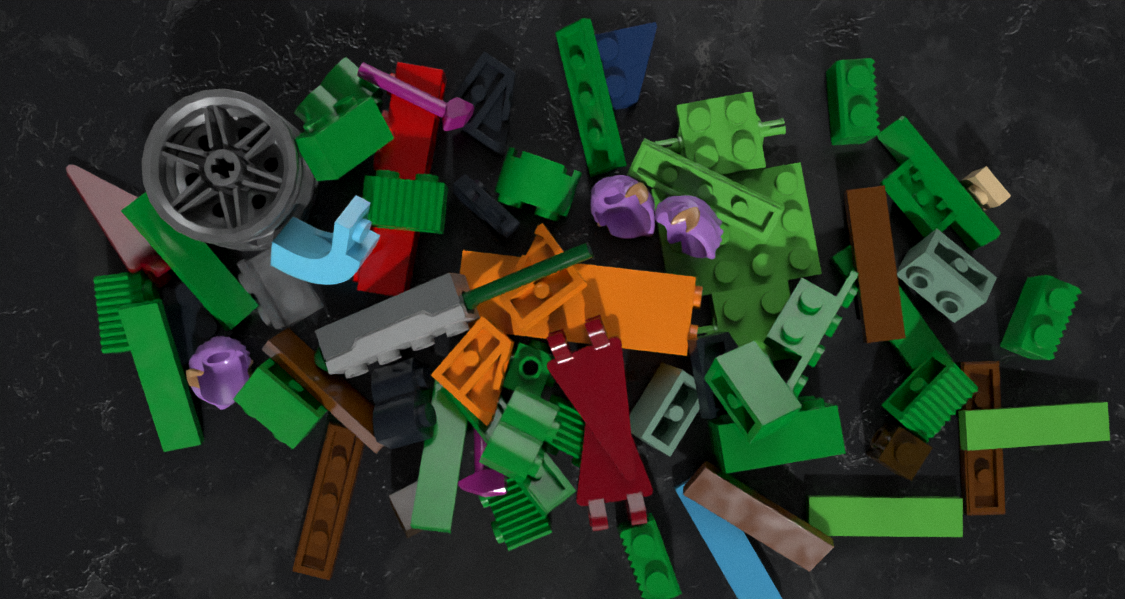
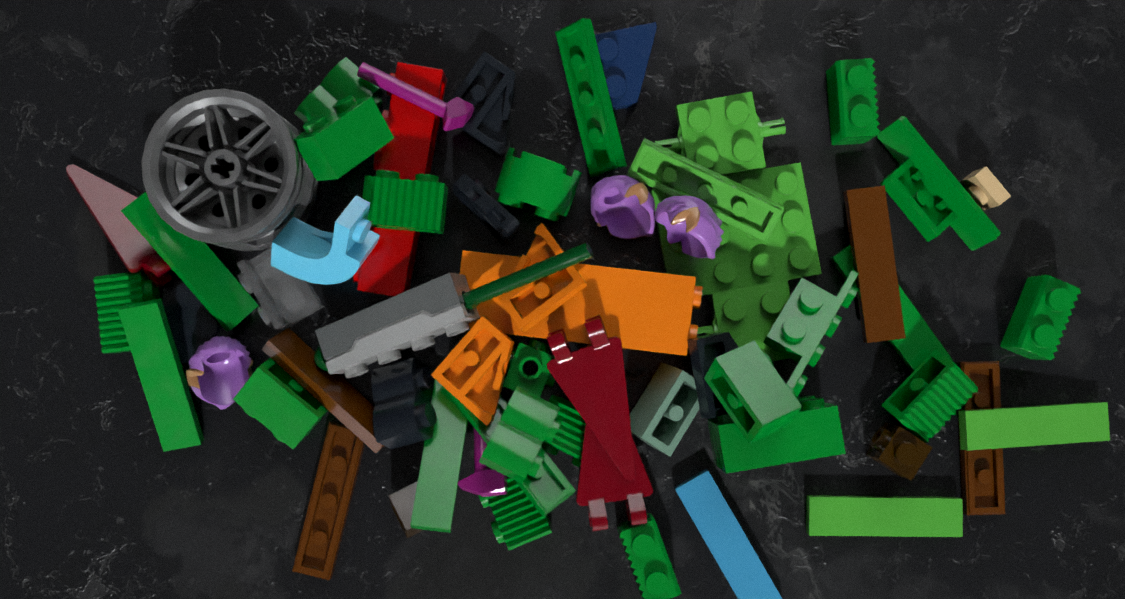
reddish brown tile [683,461,834,572] -> none
sand green brick [897,229,997,323] -> none

